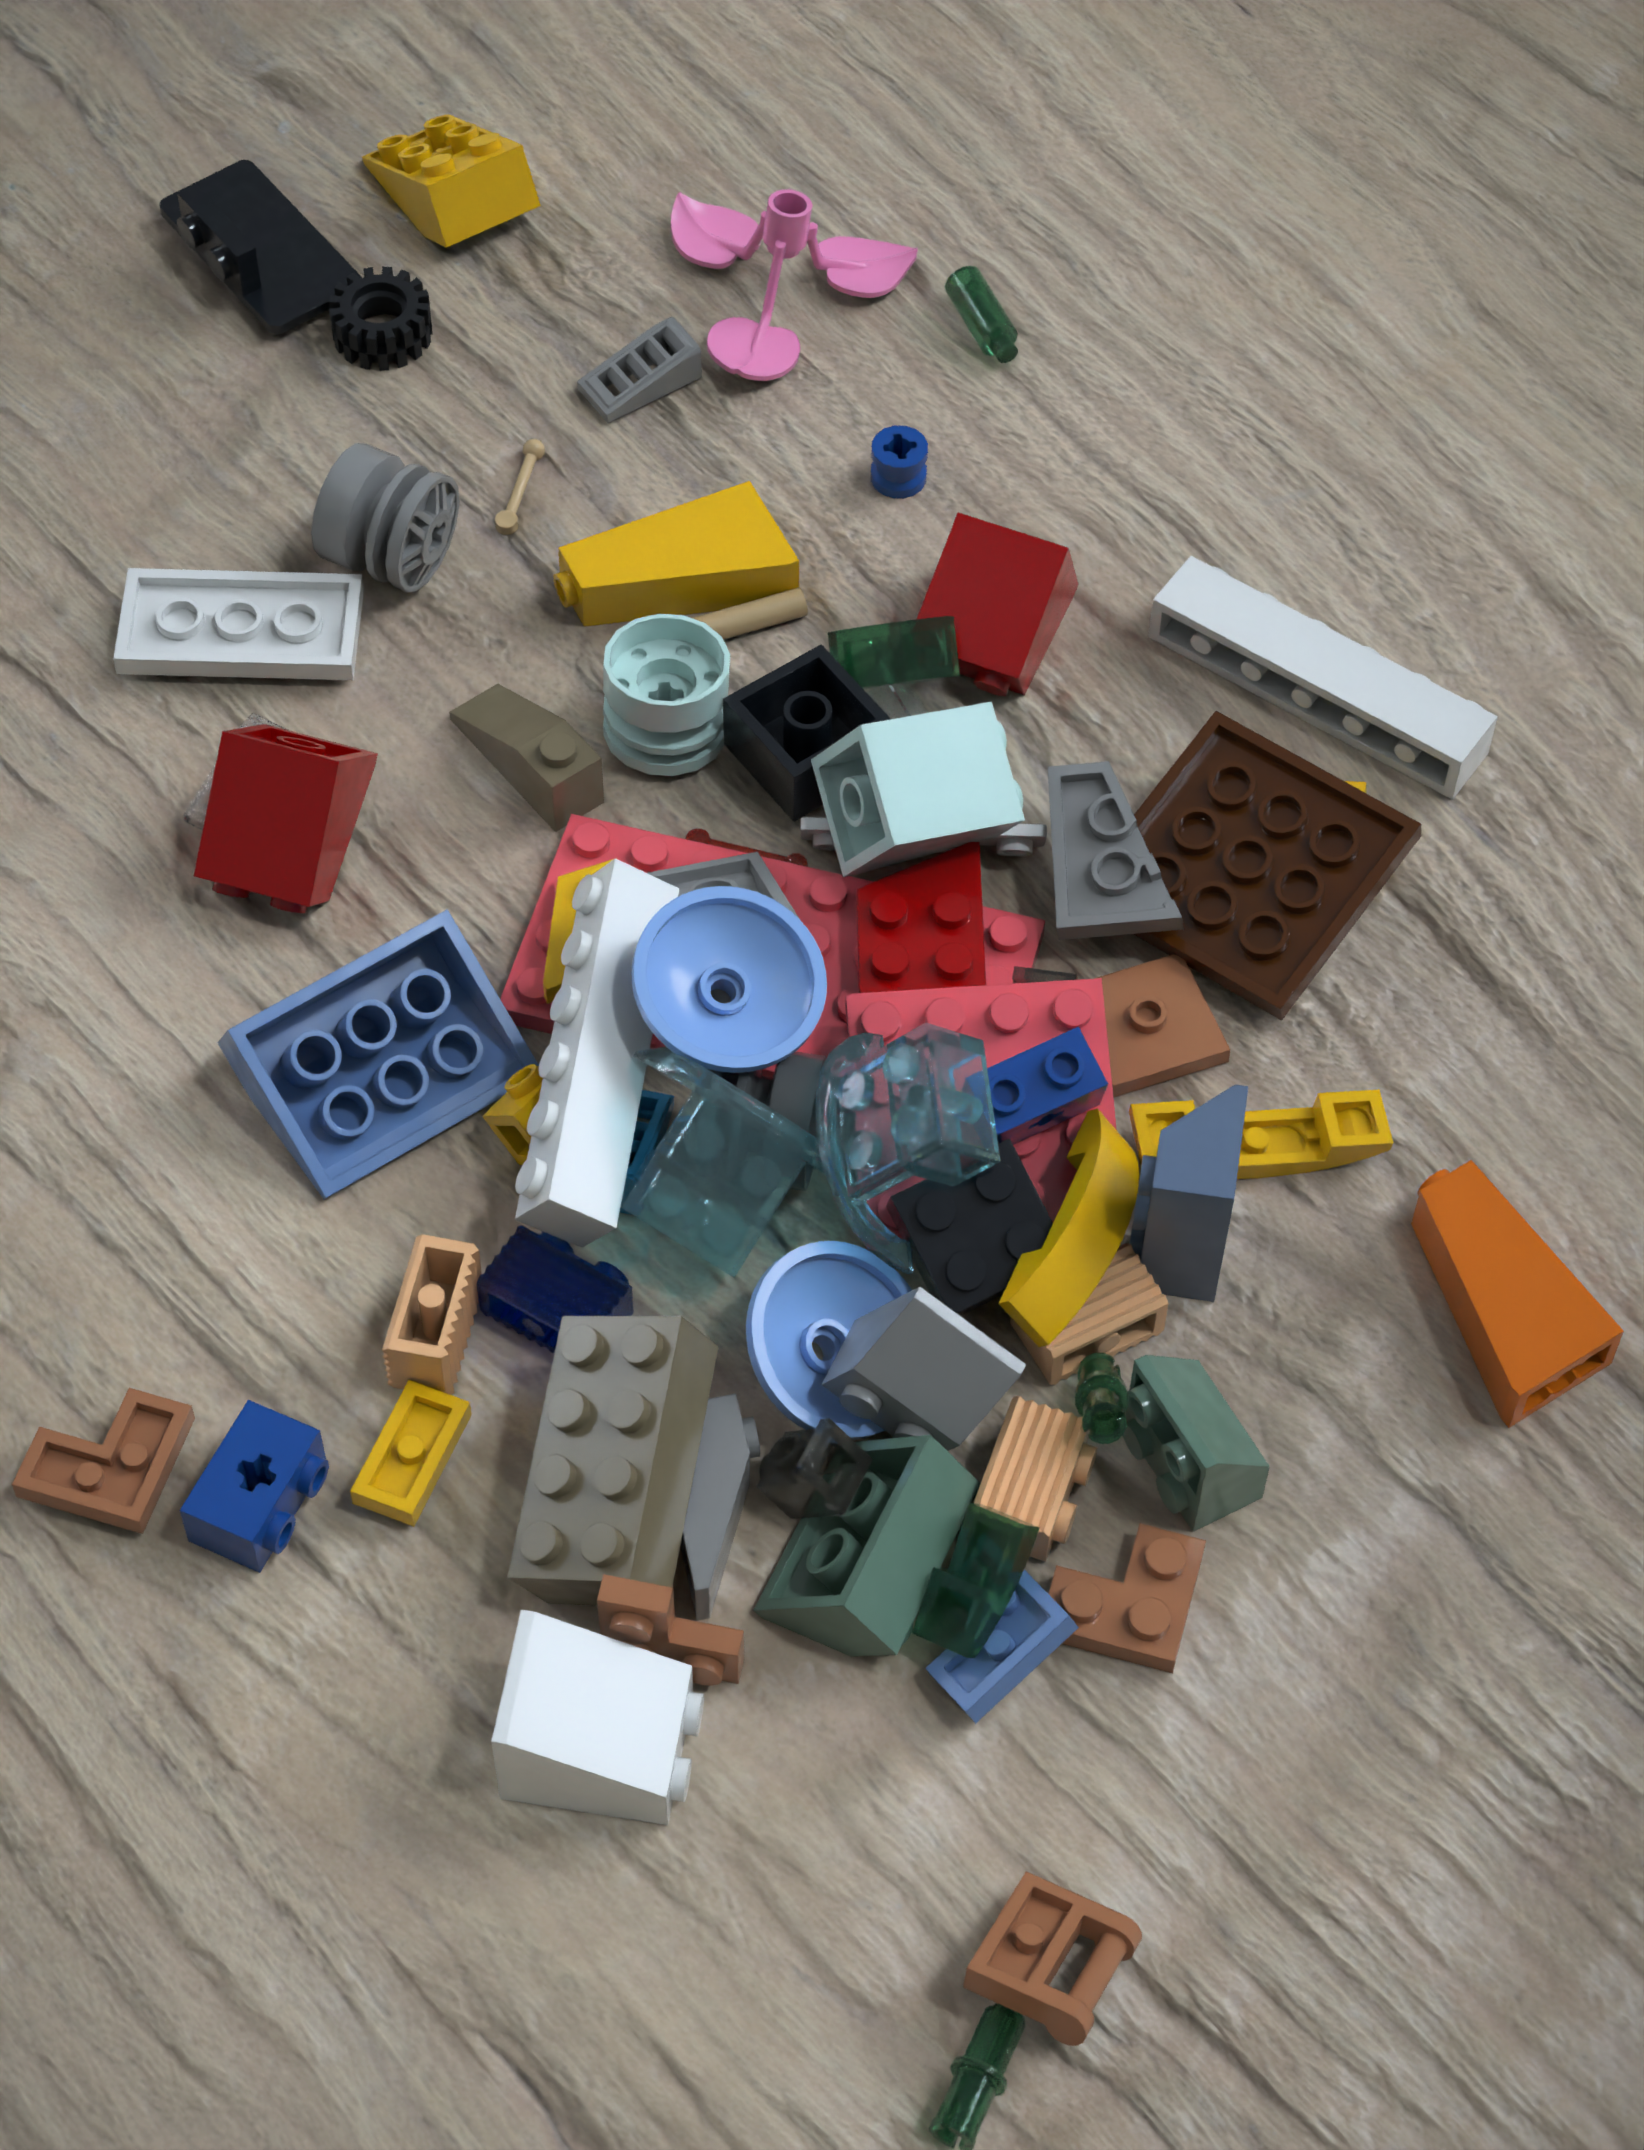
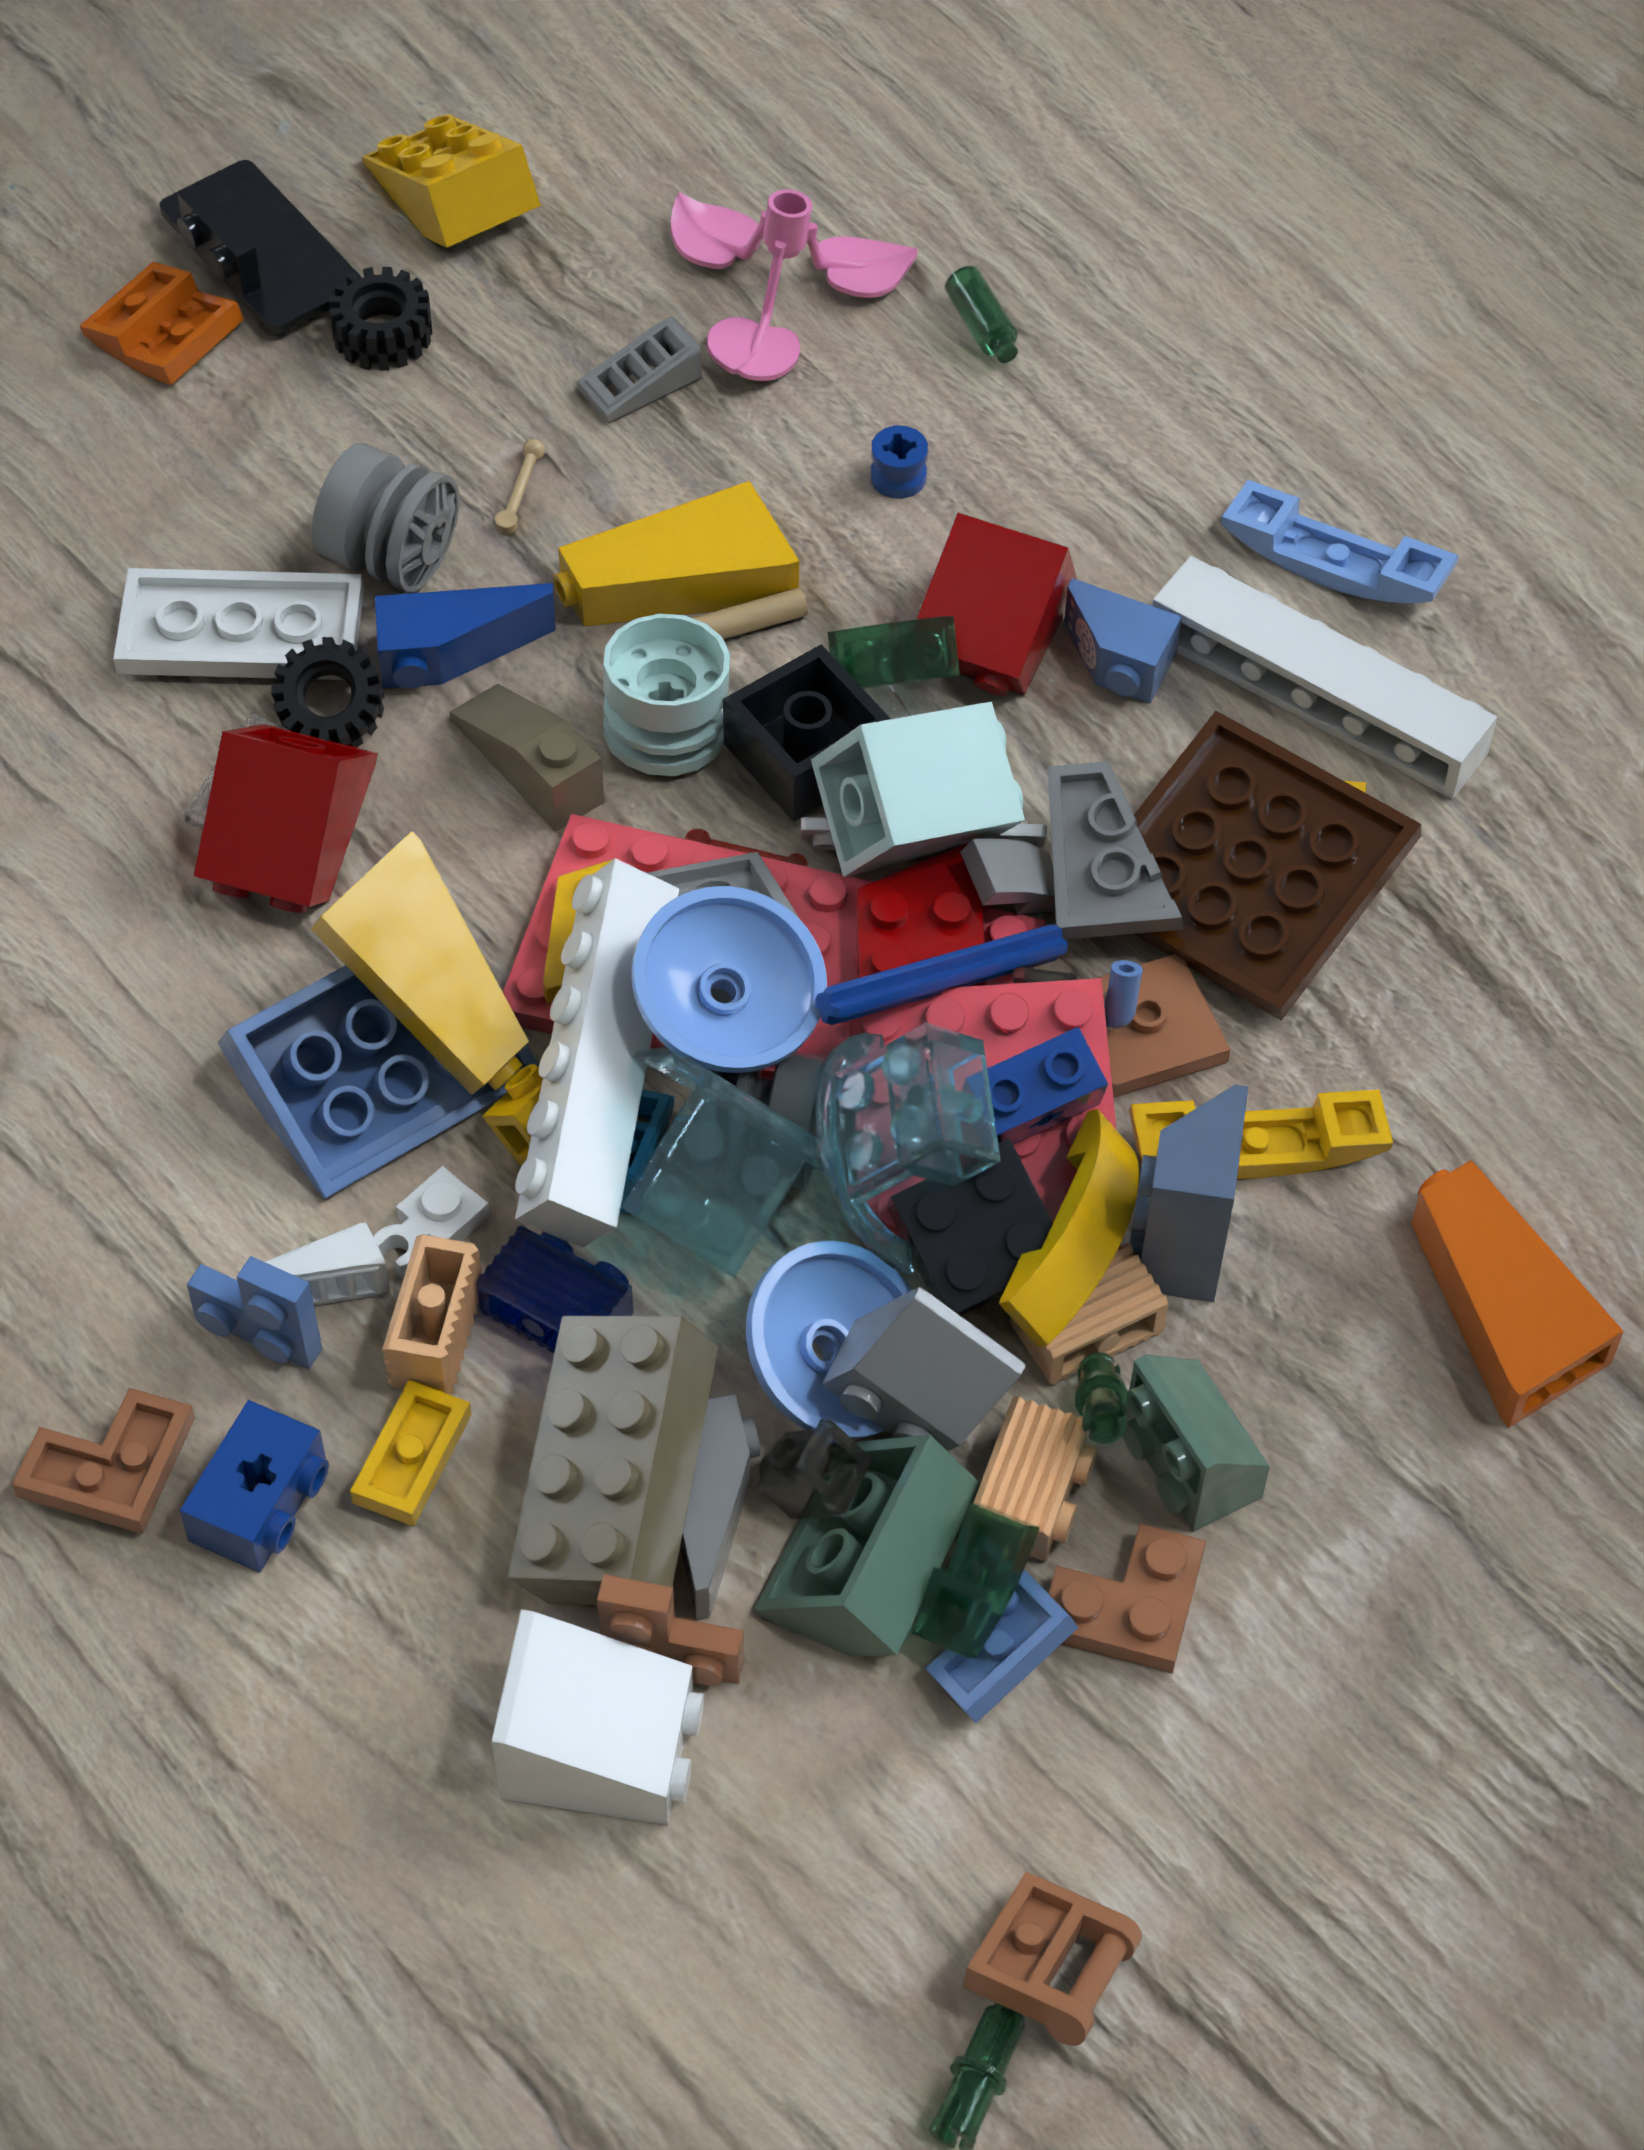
none -> orange slope [79,261,244,385]
none -> medium blue plate [187,1256,323,1369]
none -> white slope [266,1222,390,1306]
none -> black tyre [271,637,385,748]
none -> yellow slope [311,831,529,1095]
none -> white plate [374,1166,490,1280]
none -> blue slope [375,583,556,689]
none -> blue axle [815,924,1068,1025]
none -> light grey slope [960,838,1056,915]
none -> medium blue slope [1064,578,1182,704]
none -> medium blue arm [1103,960,1143,1033]
none -> light blue slope [1222,480,1458,603]

